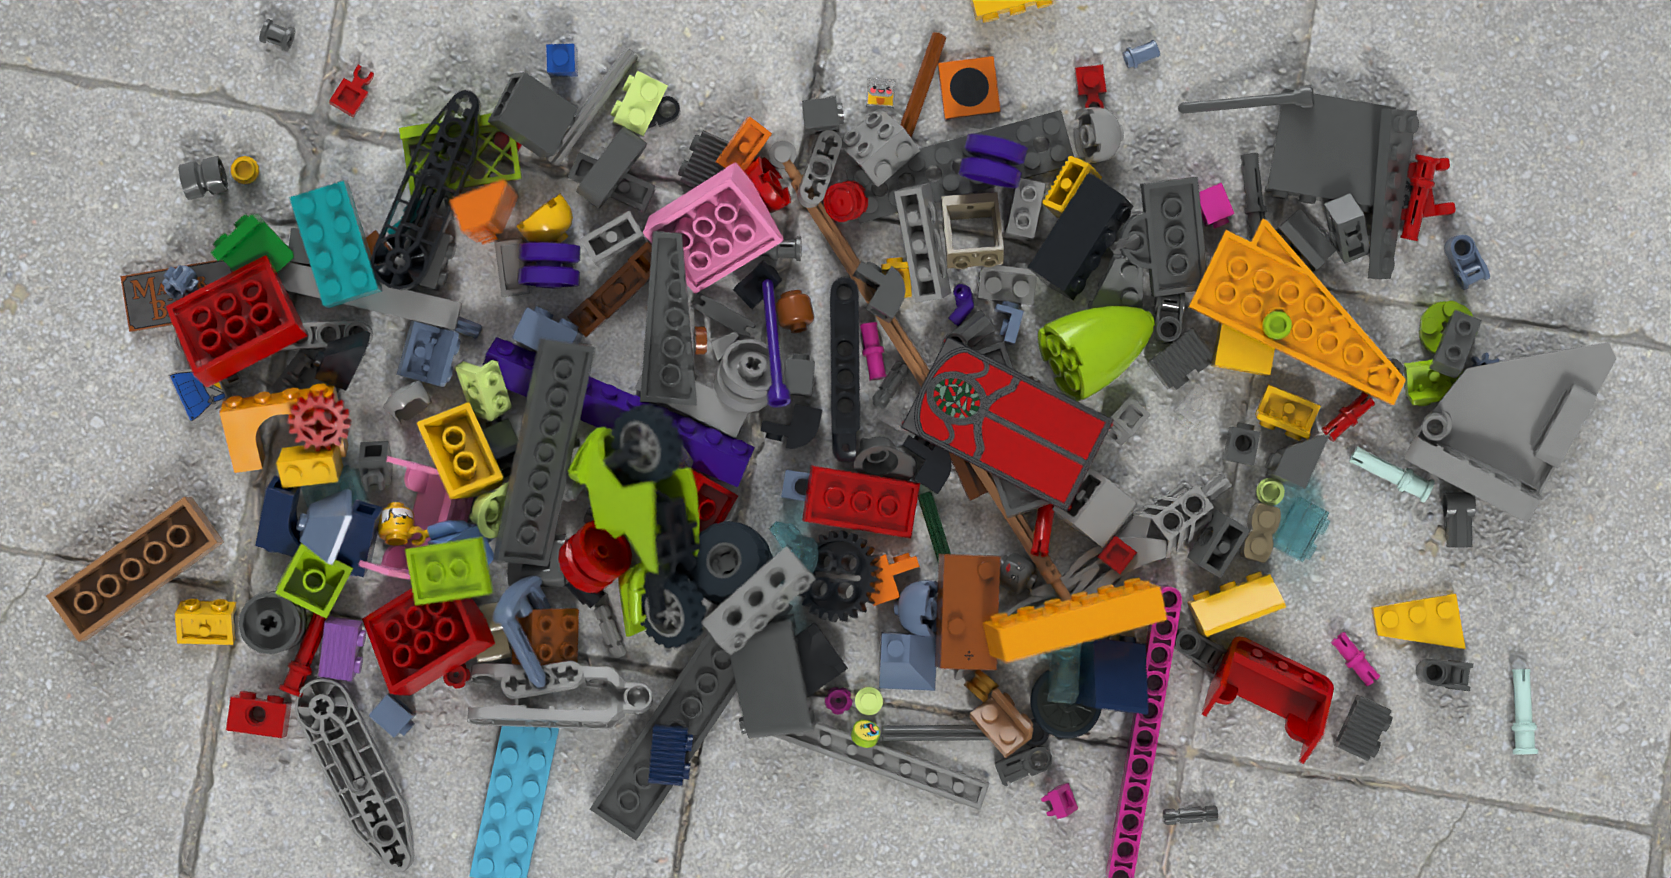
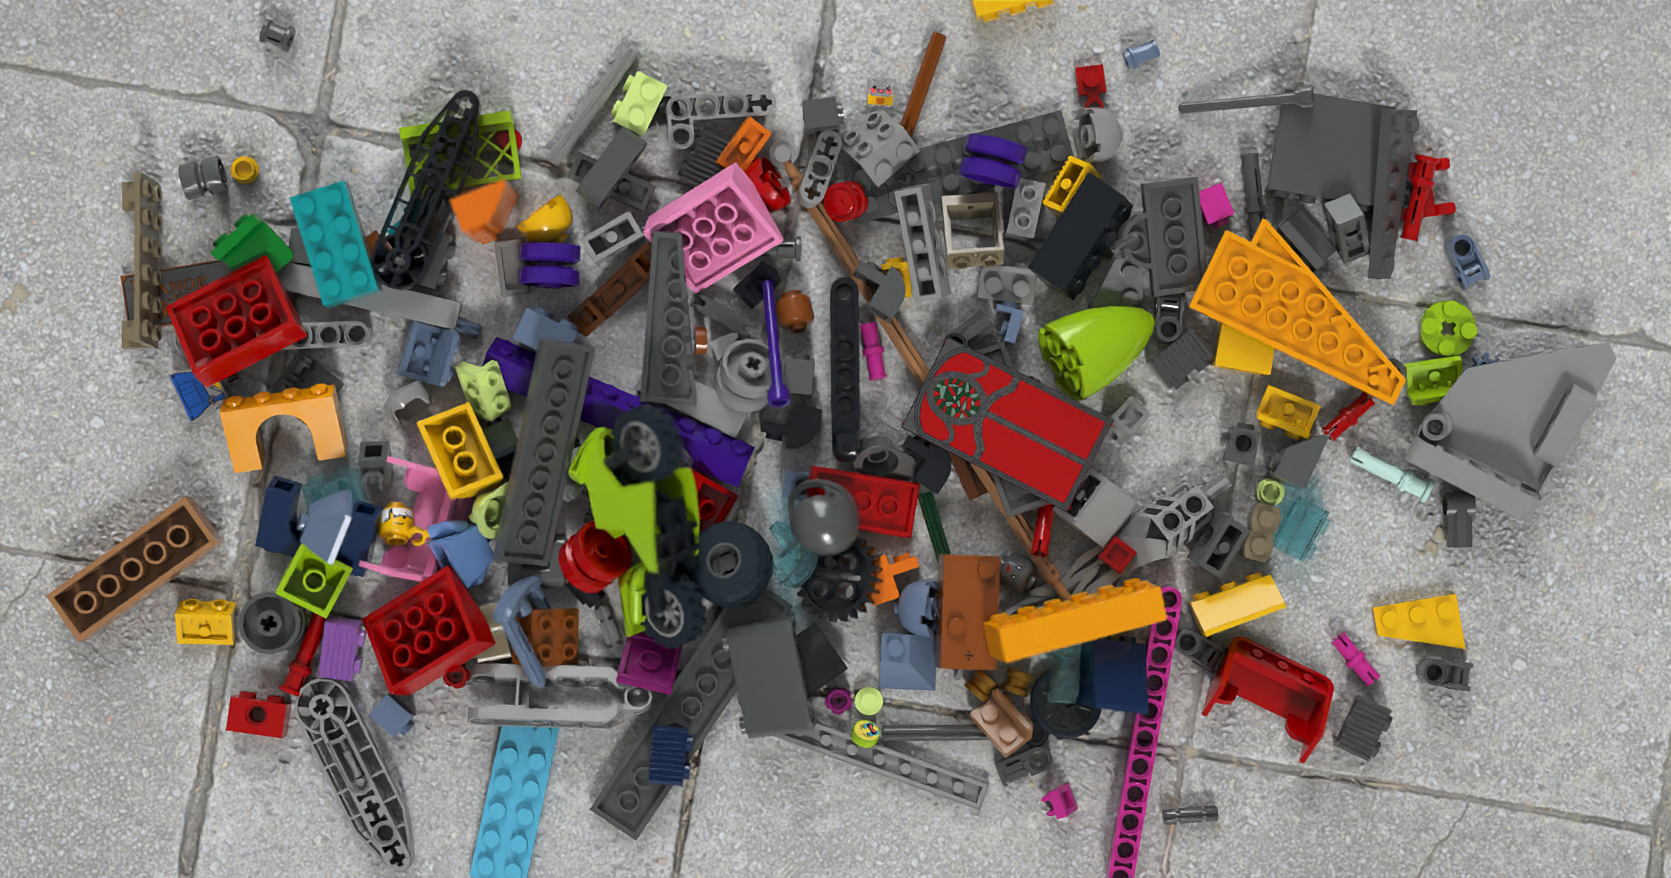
sand blue gear [162,265,199,300] -> none
yellow brick [276,443,343,488] -> none
red gear [288,390,351,452] -> none
black slope [313,331,371,391] -> none
red plate [329,64,374,118] -> none
lime tile [405,537,493,605] -> none
dark grey brick [488,72,578,158] -> none
light grey beam [501,661,584,699] -> none
blue brick [546,43,578,77] -> none
light grey brick [702,546,816,655] -> none
dark grey axle [872,361,909,409] -> none
orange tile [938,56,1001,120] -> none
dark purple arm [948,284,974,327] -> none
lime tile [1262,311,1292,340] -> none
dark grey brick [1429,310,1482,379] -> none
light aqua pin [1511,669,1538,754] -> none
none -> dark tan bracket [122,172,162,350]
none -> magenta tile [616,633,682,695]
none -> light grey beam [665,90,776,151]
none -> dark grey piece [787,479,860,555]
none -> pearl gold wheel [1001,667,1034,697]

